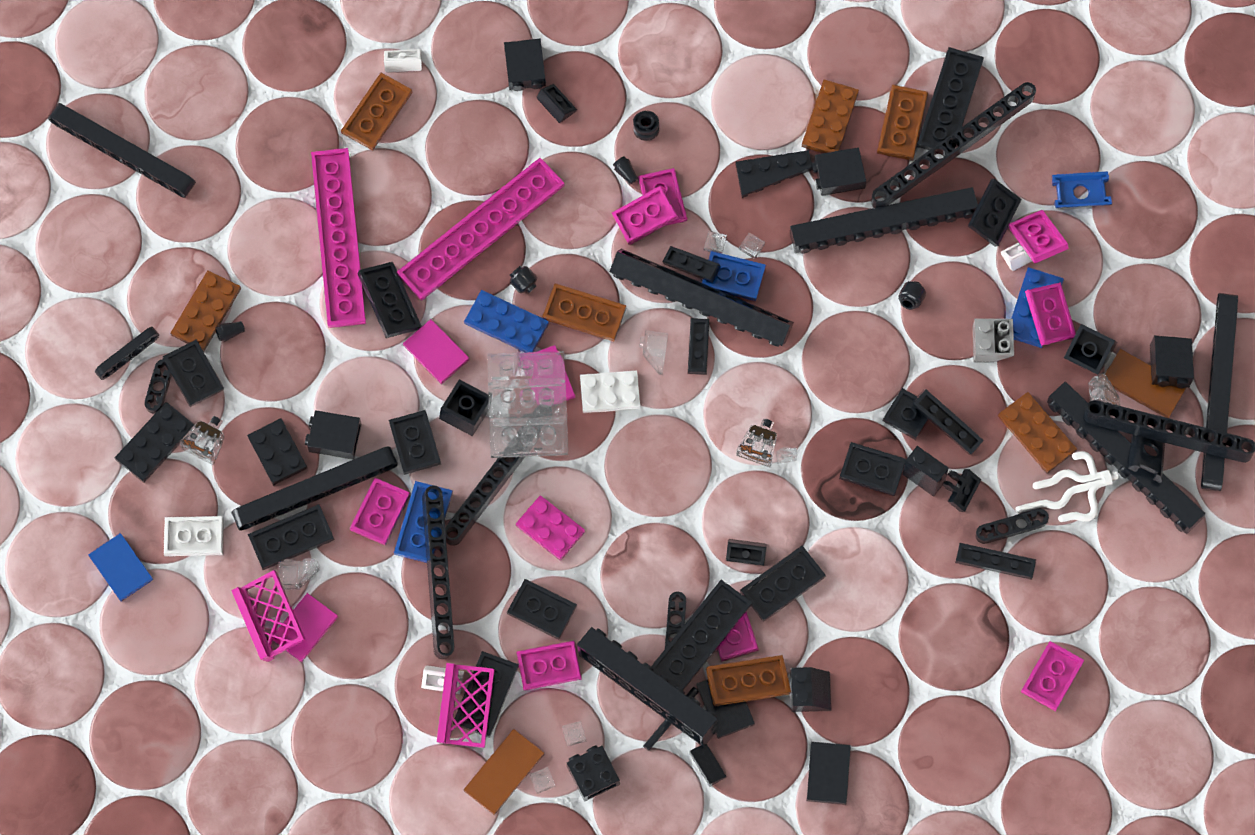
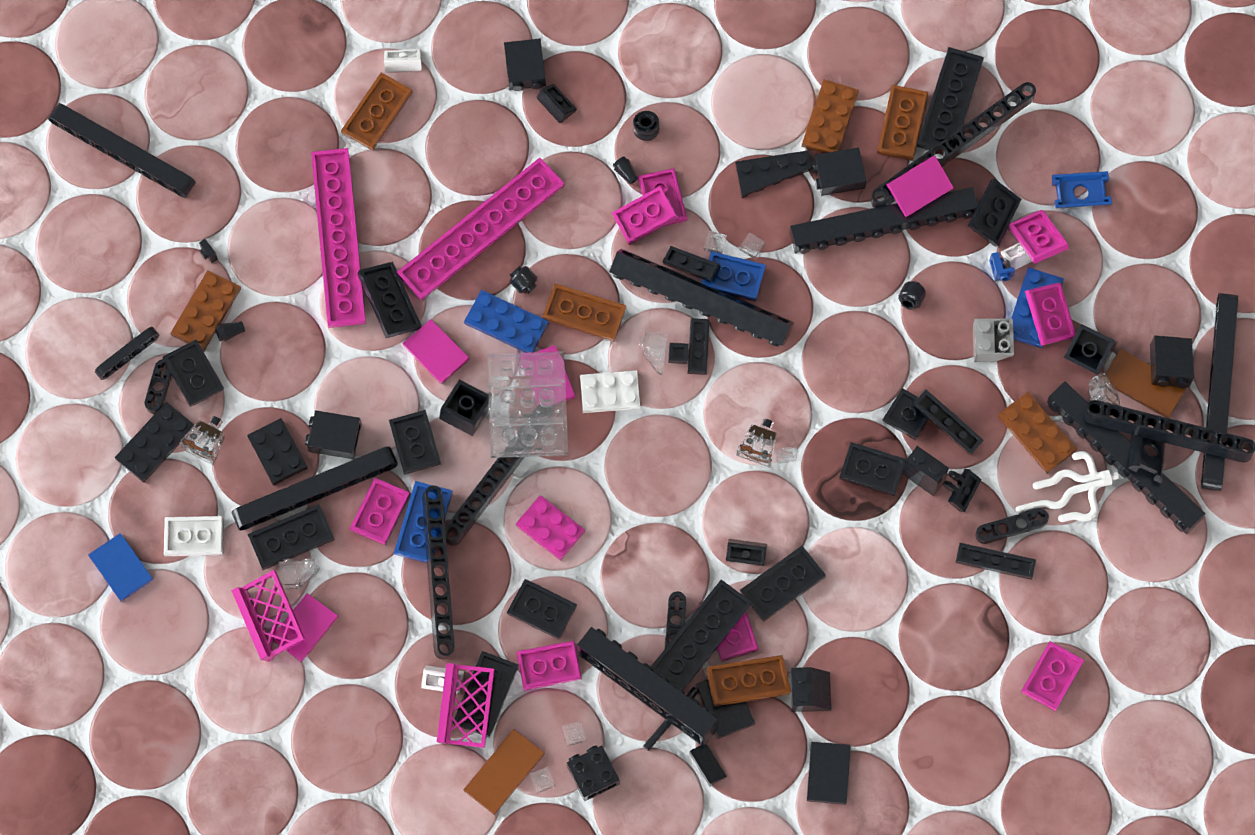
none -> black plate [199,239,218,263]
none -> black plate [668,343,689,364]
none -> dark pink tile [887,155,953,217]
none -> blue bracket [989,252,1015,282]

